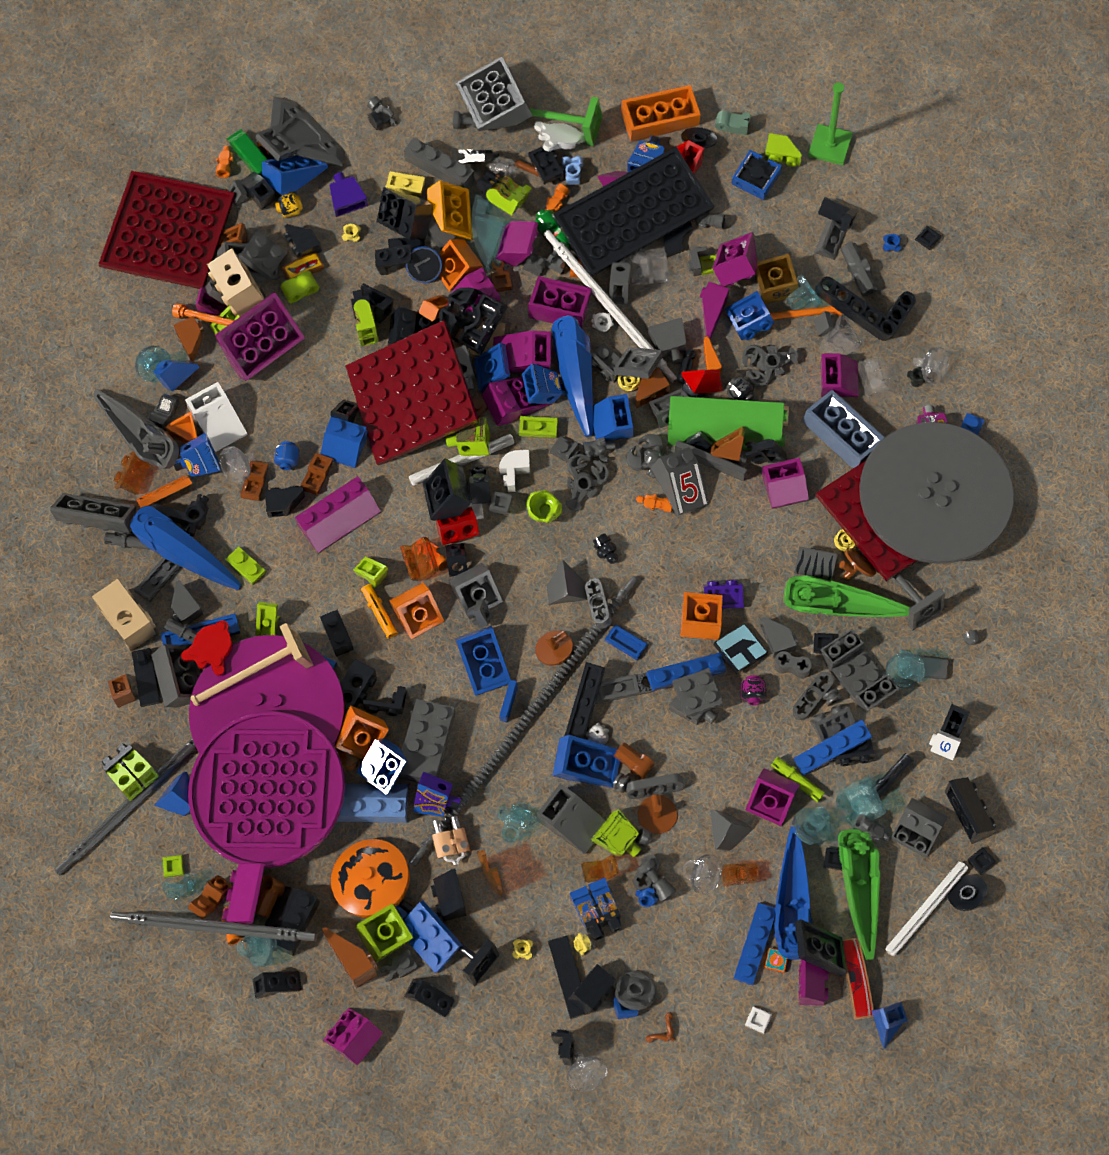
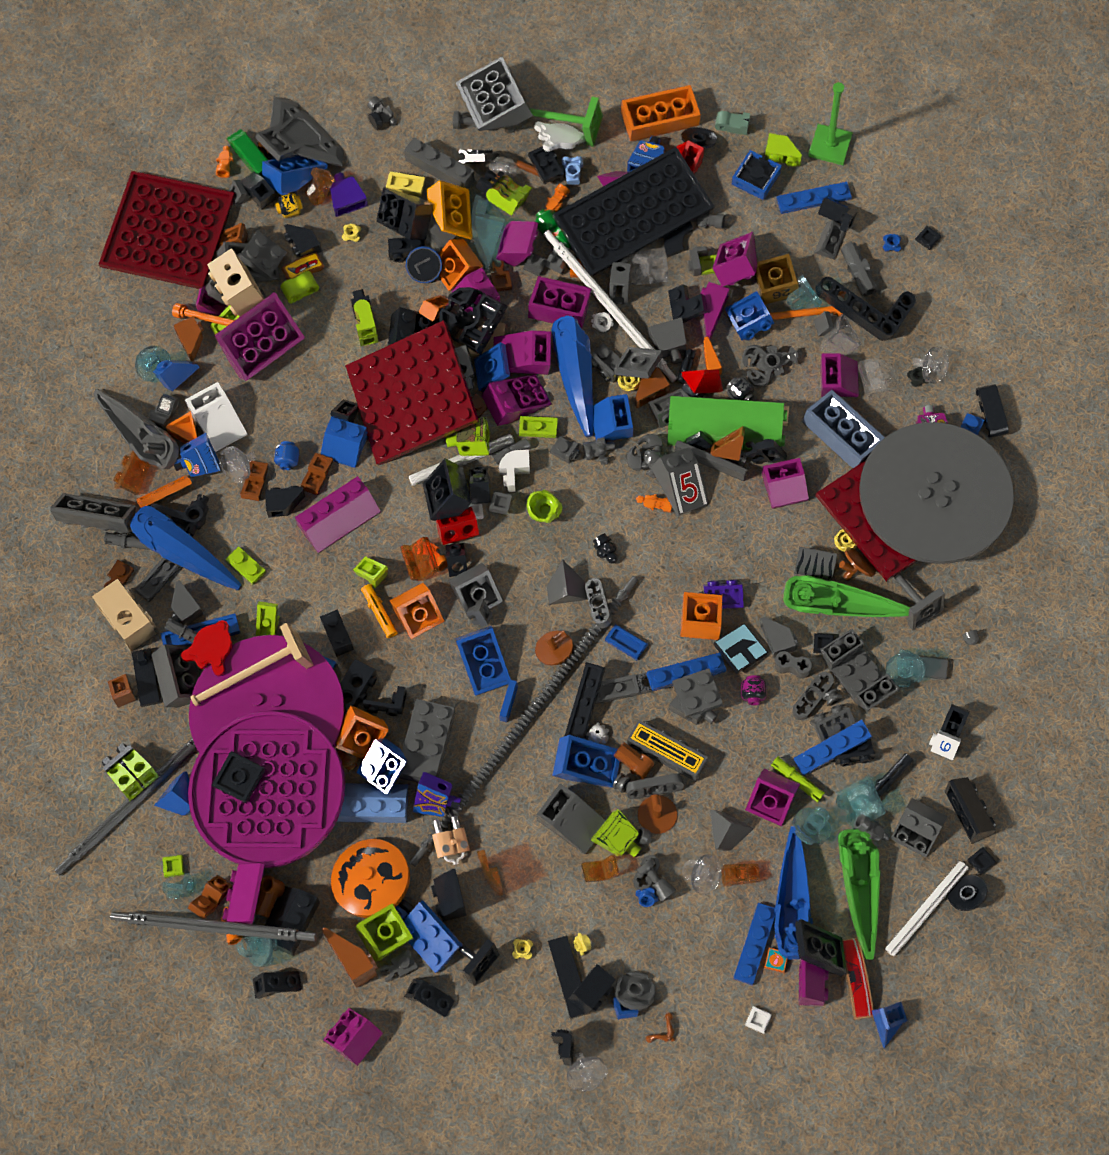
black bracket [360,283,394,324] -> none
black bracket [375,245,412,275] -> none
clear light blue tile [497,804,537,843] -> none
blue torso [522,363,566,404] -> none
dark grey animal [566,454,609,511] -> none
hips [570,878,622,941] -> none
black tile [823,847,843,871] -> none
none -> reddish brown plate [104,560,134,588]
none -> black tile [212,751,266,804]
none -> clear orange leg [305,167,334,206]
none -> dark grey piece [492,438,531,464]
none -> brick [627,720,708,782]
none -> black plate [668,284,708,323]
none -> blue plate [776,181,852,214]
none -> black beam [976,384,1009,438]

